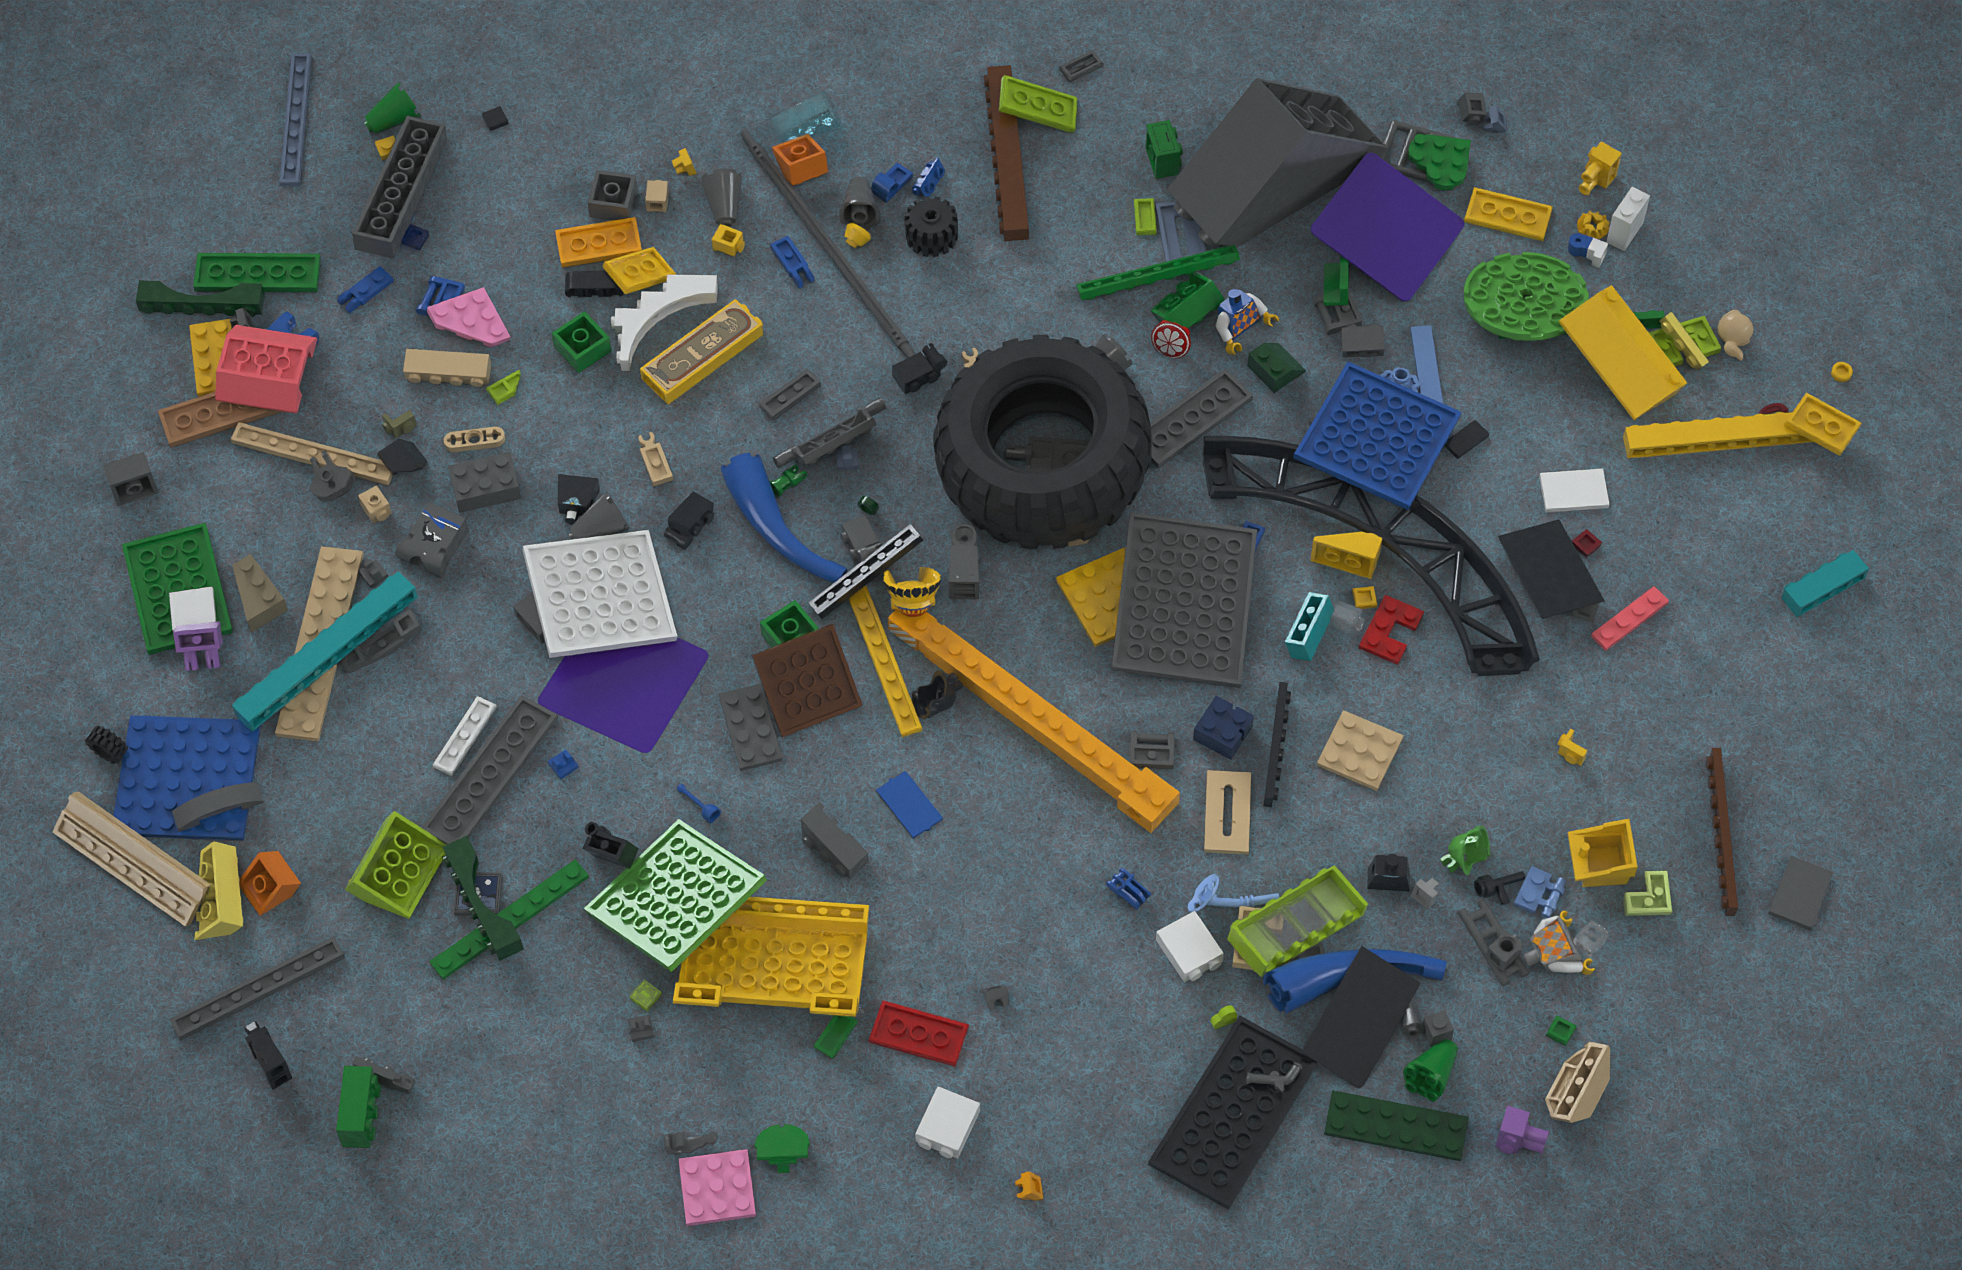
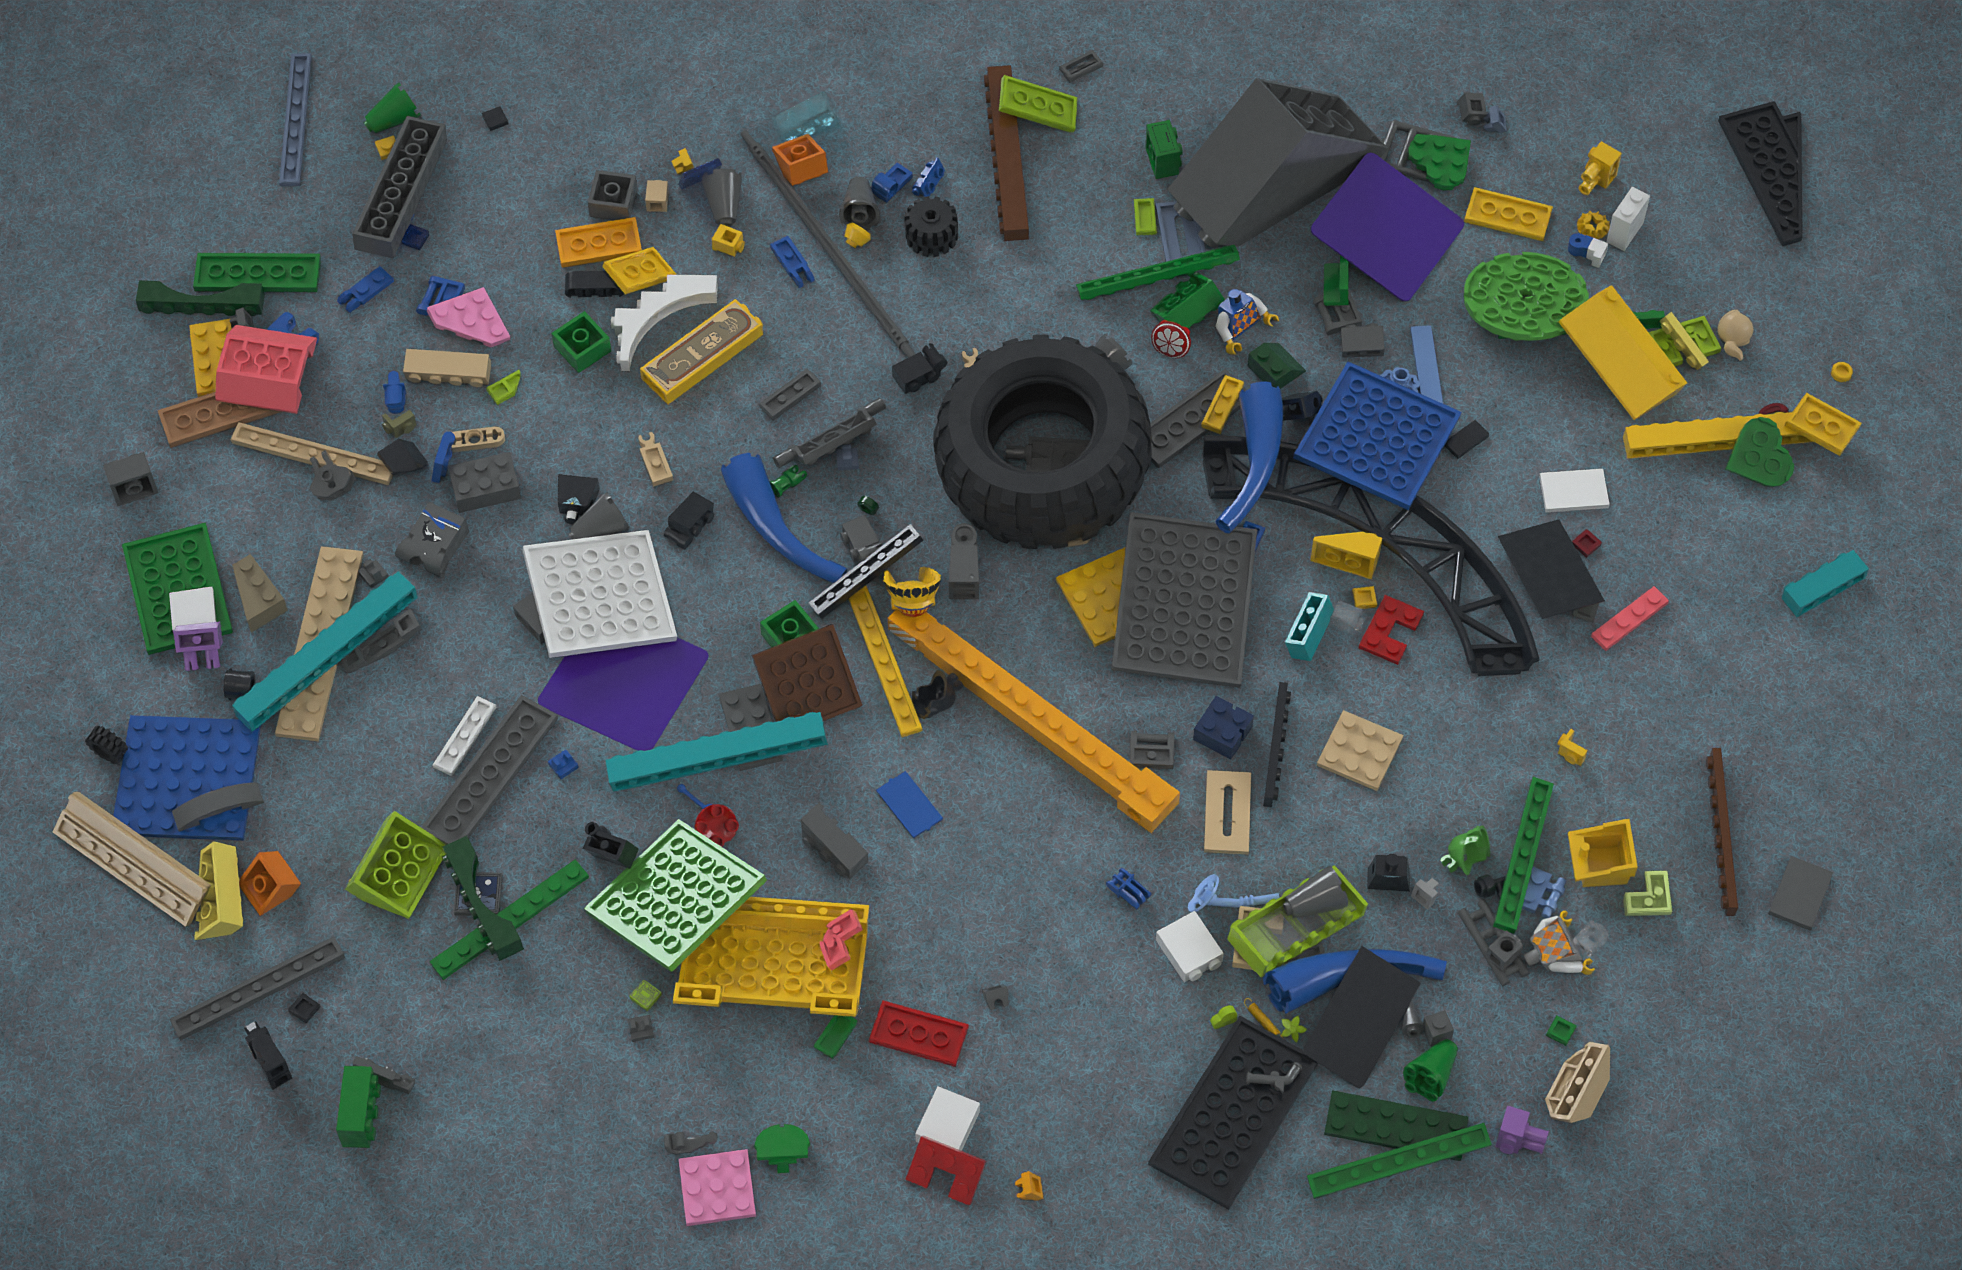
tan brick [358,485,392,524] -> none
none -> black piece [223,668,255,700]
none -> black tile [288,993,321,1023]
none -> blue arm [383,371,406,414]
none -> blue plate [431,432,455,483]
none -> teal brick [606,712,828,792]
none -> clear blue tile [678,158,722,190]
none -> red dish [695,804,739,847]
none -> coral plate [820,909,863,970]
none -> red plate [905,1135,987,1205]
none -> yellow tile [1201,375,1244,434]
none -> blue brick [1215,382,1283,534]
none -> yellow piece [1244,998,1283,1039]
none -> lime plant [1281,1015,1308,1043]
none -> black torso [1282,391,1323,421]
none -> dark grey cone [1283,866,1348,918]
none -> green plate [1307,1123,1492,1199]
none -> green plate [1493,777,1554,934]
none -> black wing [1718,101,1803,246]
none -> green plate [1725,417,1794,487]

